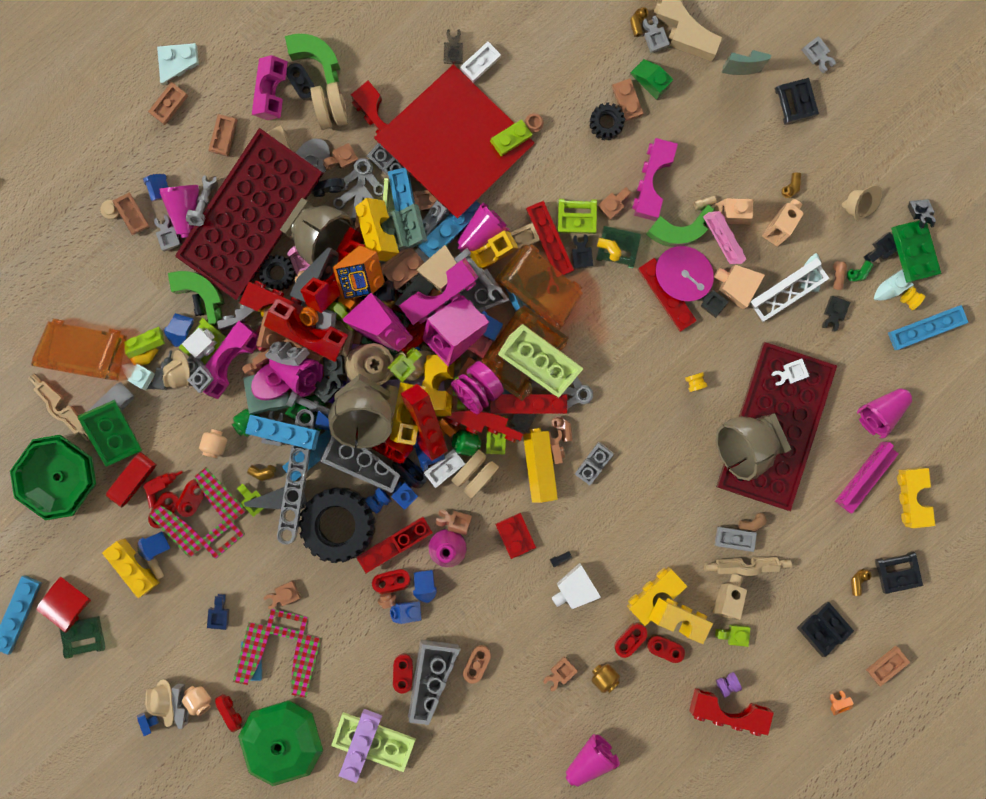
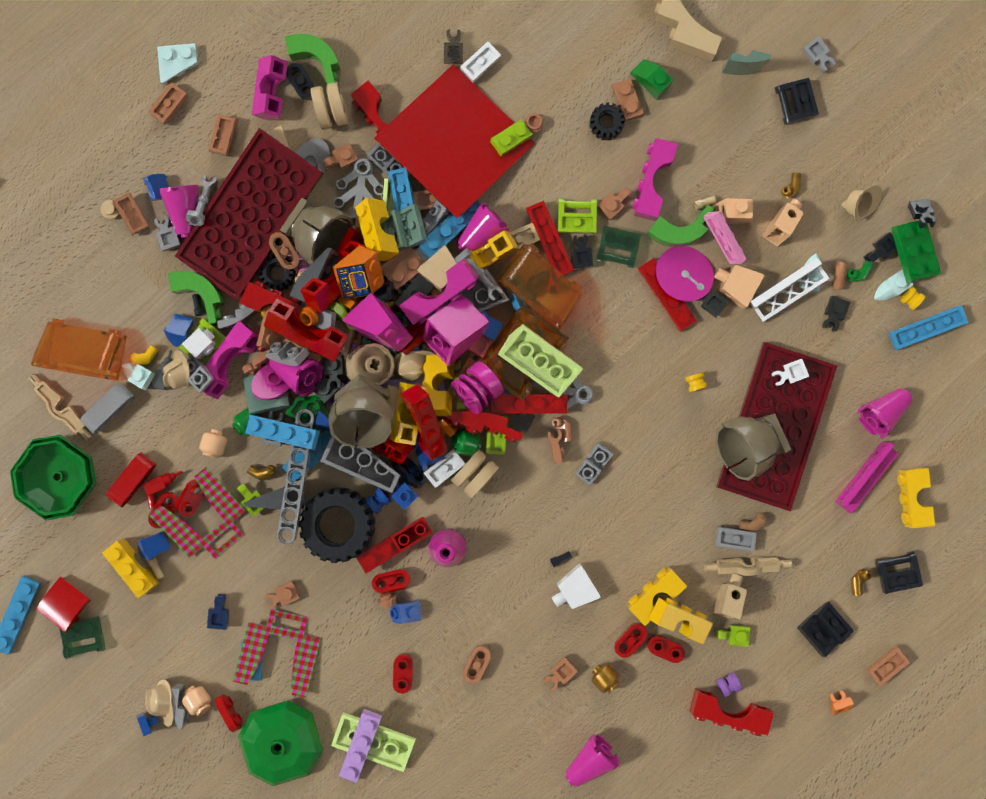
green plate [78,399,142,467] -> none
lime plate [124,327,165,359] -> none
light grey piece [286,390,330,417] -> none
black plate [310,178,344,197] -> none
lime plate [388,347,422,382] -> none
light grey wedge [408,640,461,725] -> none
blue tile [413,570,437,603] -> none
nougat plate [436,510,472,536] -> none
red plate [495,512,536,559] -> none
yellow brick [523,428,558,503] -> none
yellow arm [597,238,622,261] -> none
pearl gold arm [630,7,648,37] -> none
light grey plate [643,16,670,53] -> none
none -> nougat plate [269,232,299,269]

